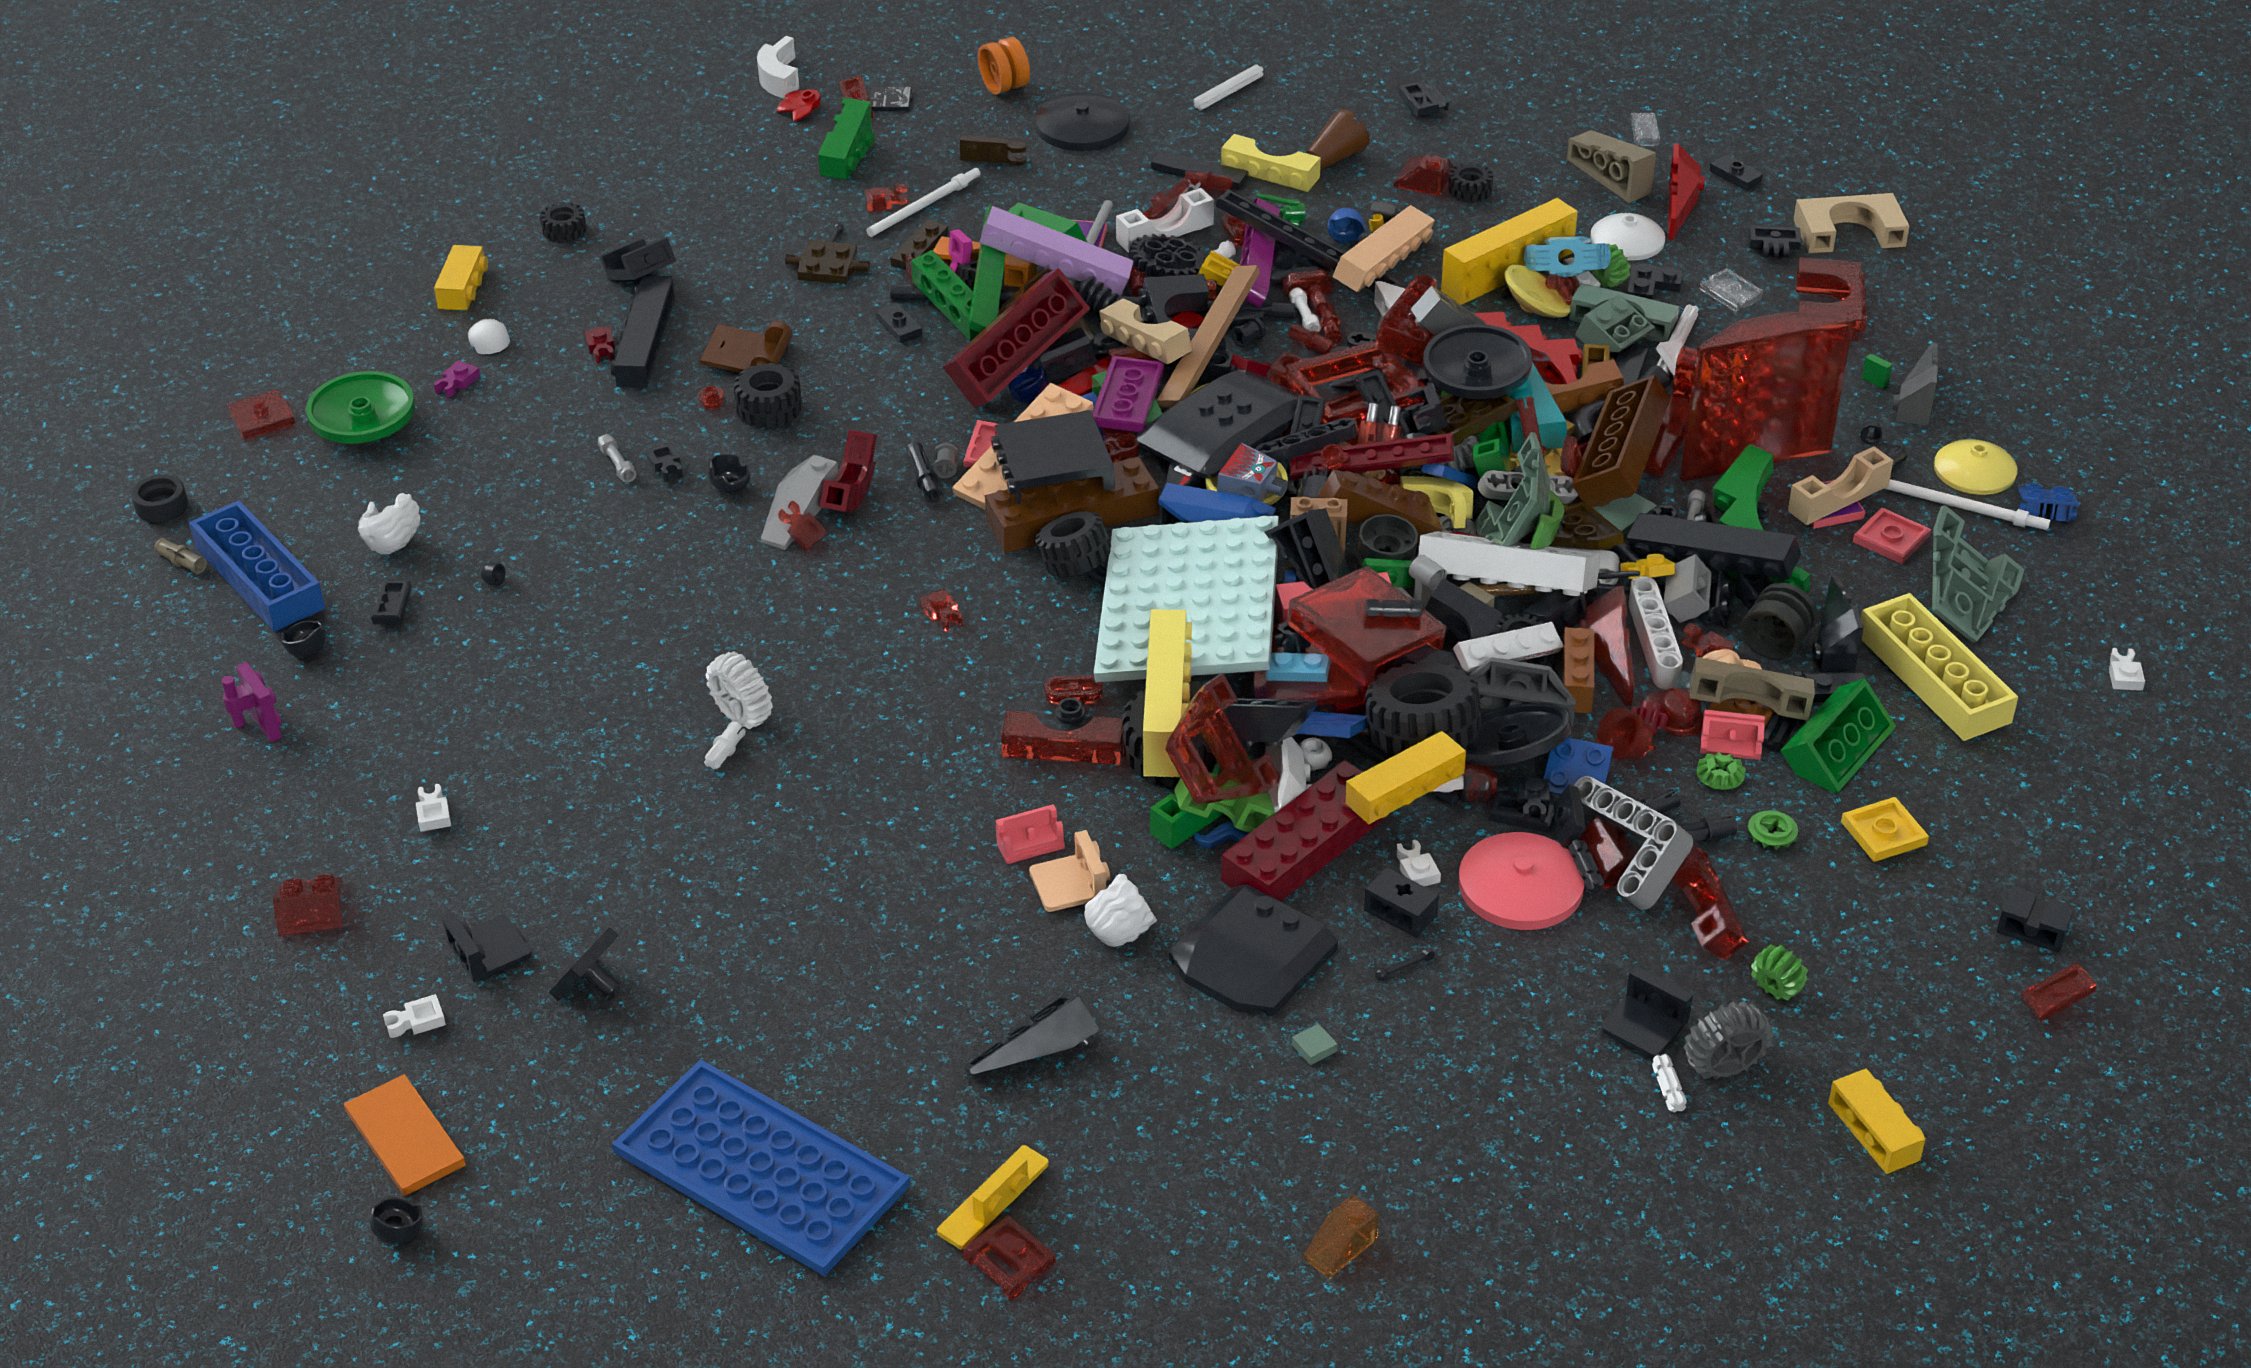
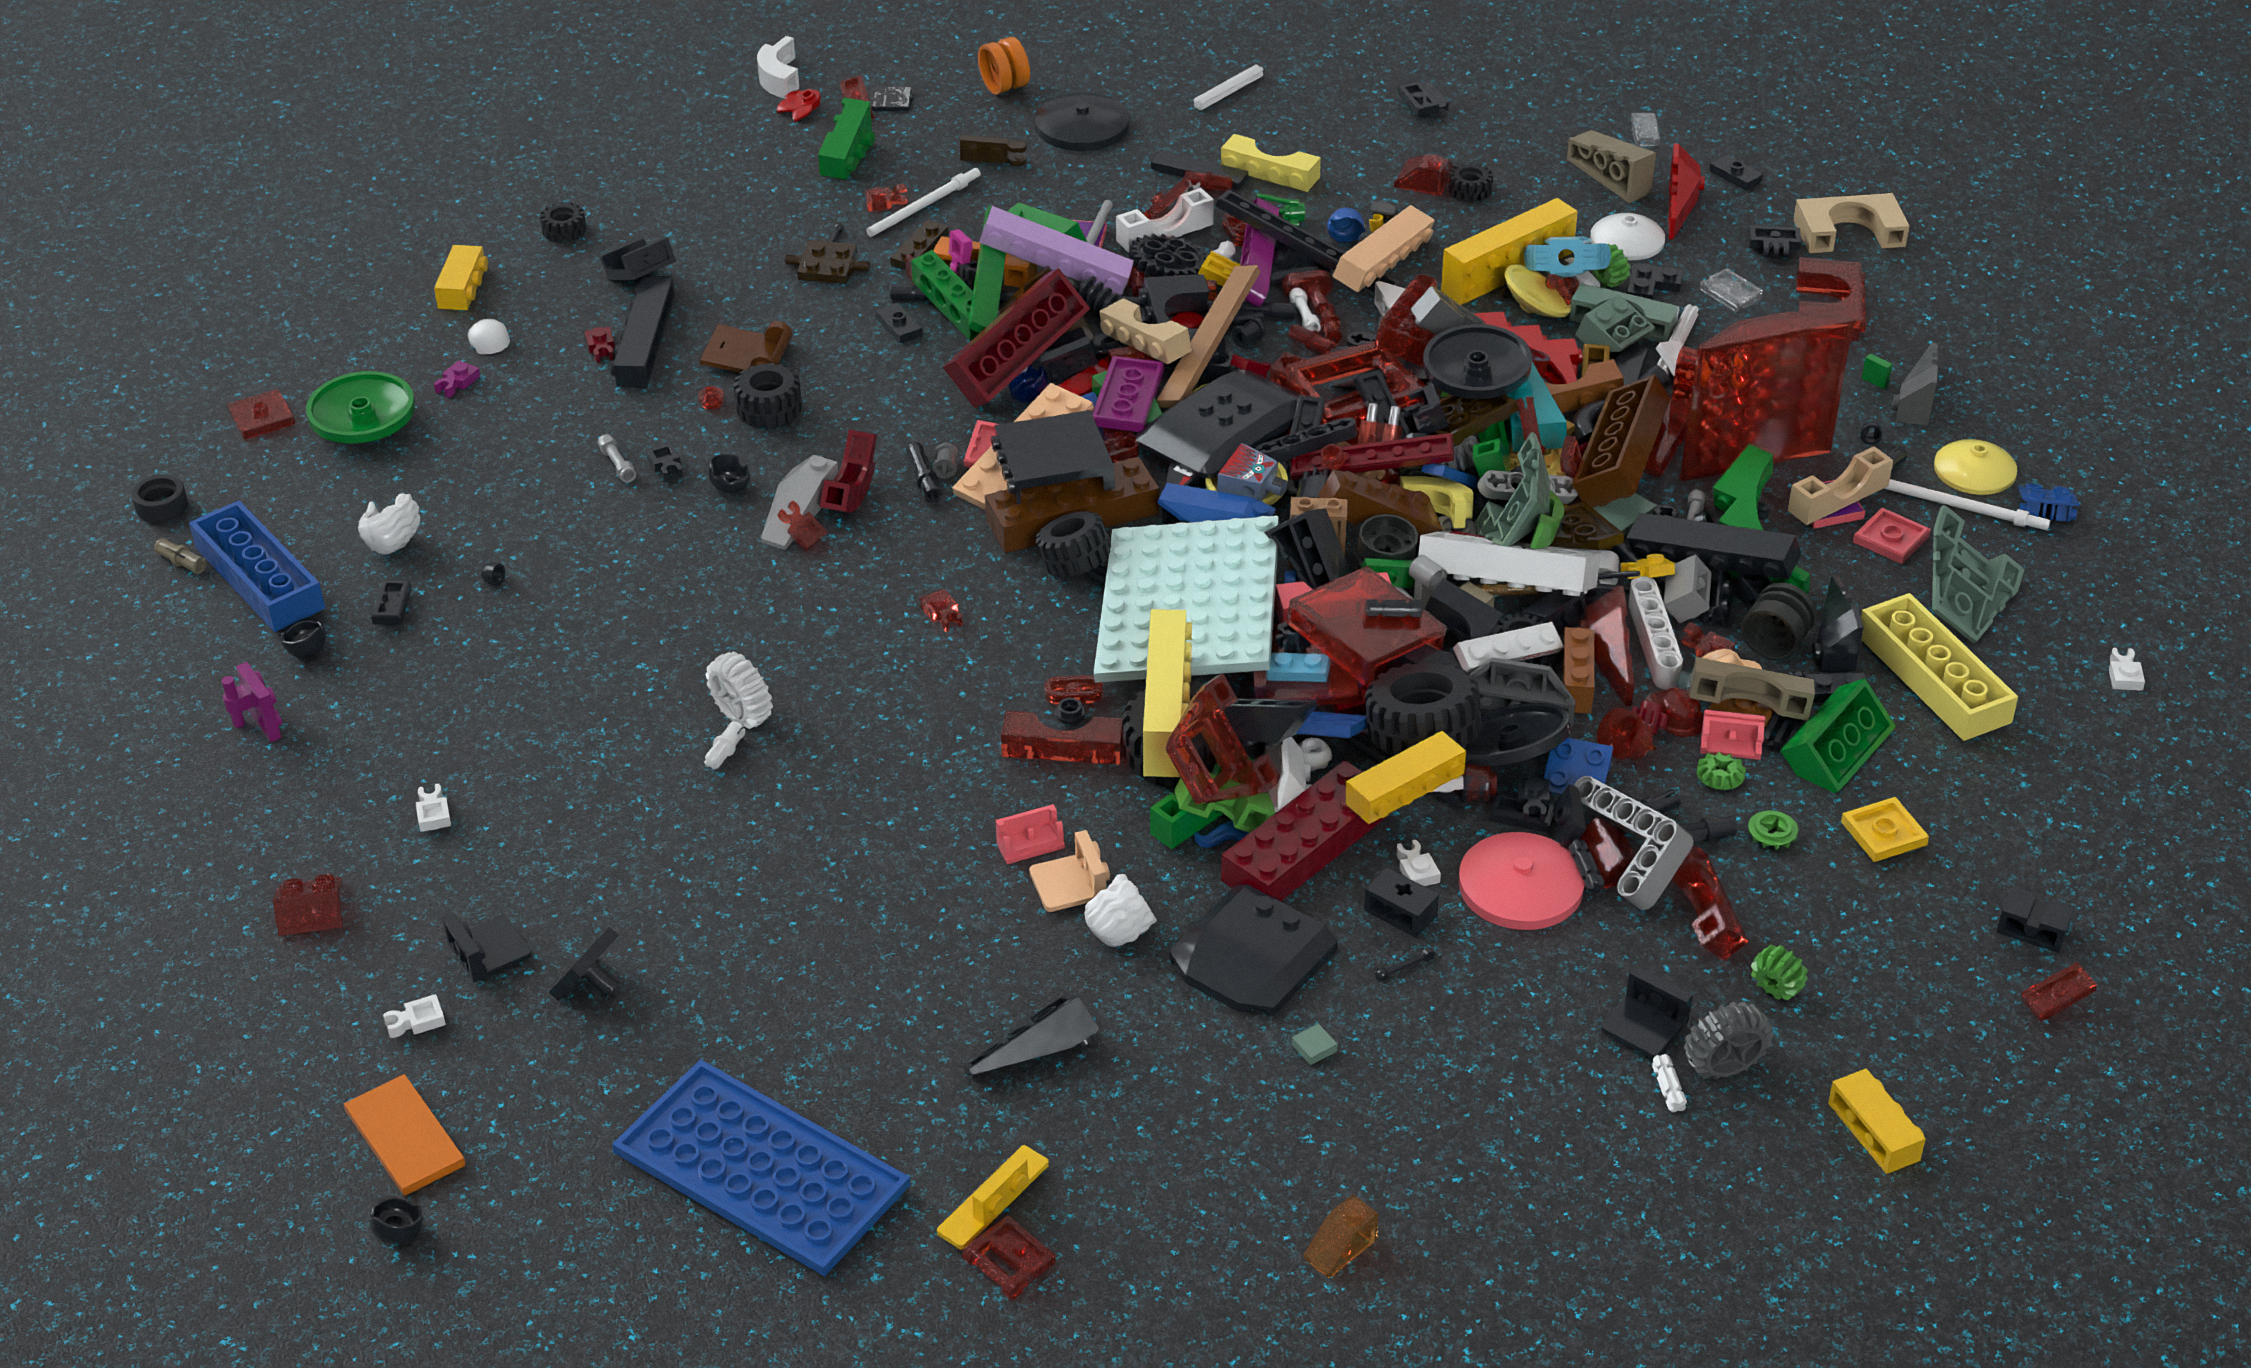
reddish brown cone [1305,109,1370,171] -> none

